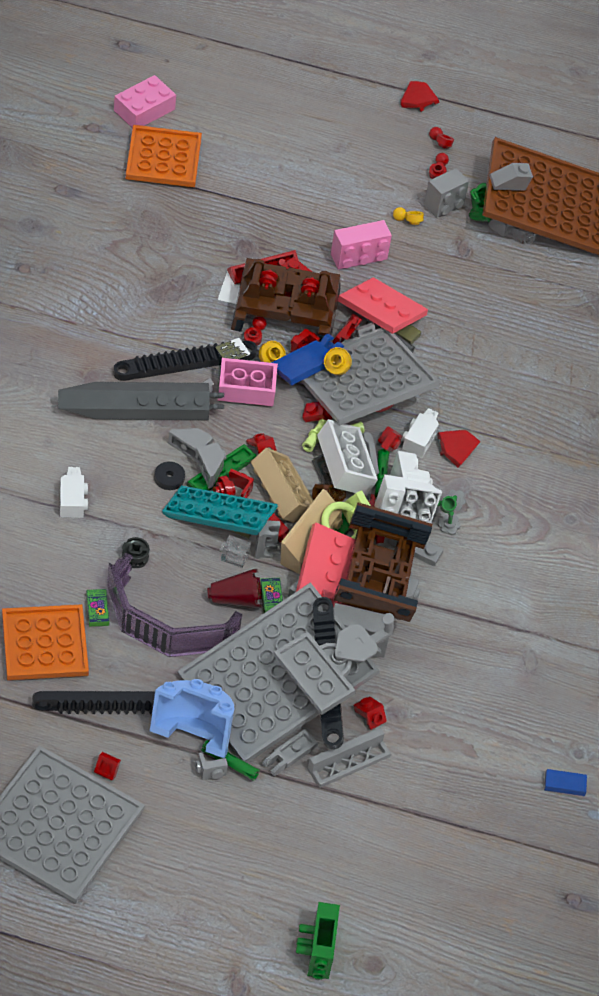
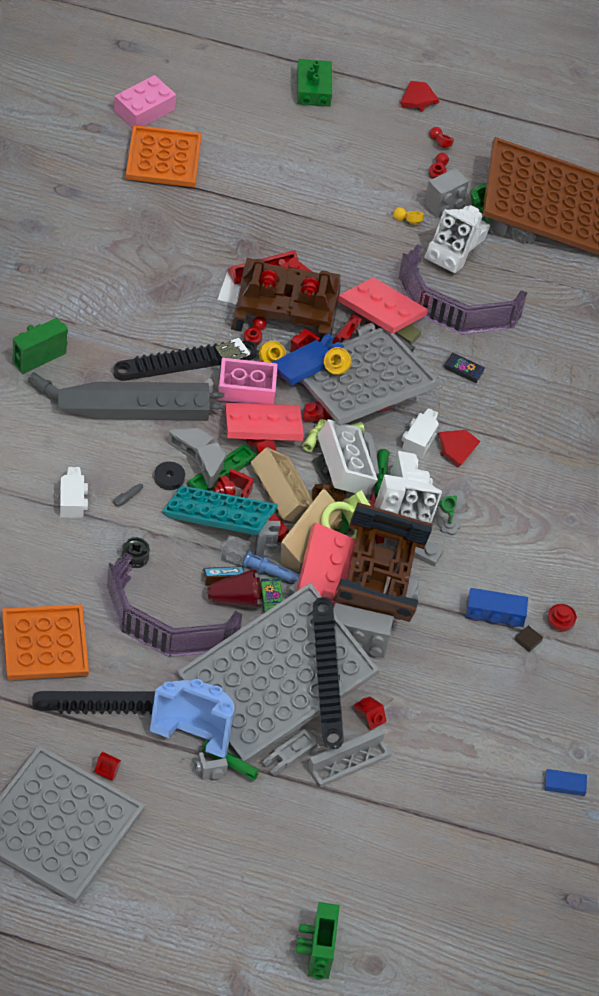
tile [86,589,109,627] -> none
light grey plate [274,613,394,715] -> none
bright pink brick [331,220,392,270] -> none
red bracket [378,426,403,452] -> none
light grey slope [489,163,533,190] -> none
none -> green piece [12,318,68,375]
none -> dark grey pin [28,372,59,402]
none -> dark grey piece [113,483,143,506]
none -> slope [203,566,244,586]
none -> coral plate [225,403,304,441]
none -> medium blue pin [243,551,300,584]
none -> green piece [297,59,332,107]
none -> clear purple panel [398,244,527,335]
none -> white brick [424,205,490,273]
none -> tile [444,352,485,383]
none -> blue brick [465,588,528,627]
none -> dark brown tile [515,625,543,652]
none -> red plate [547,604,577,631]

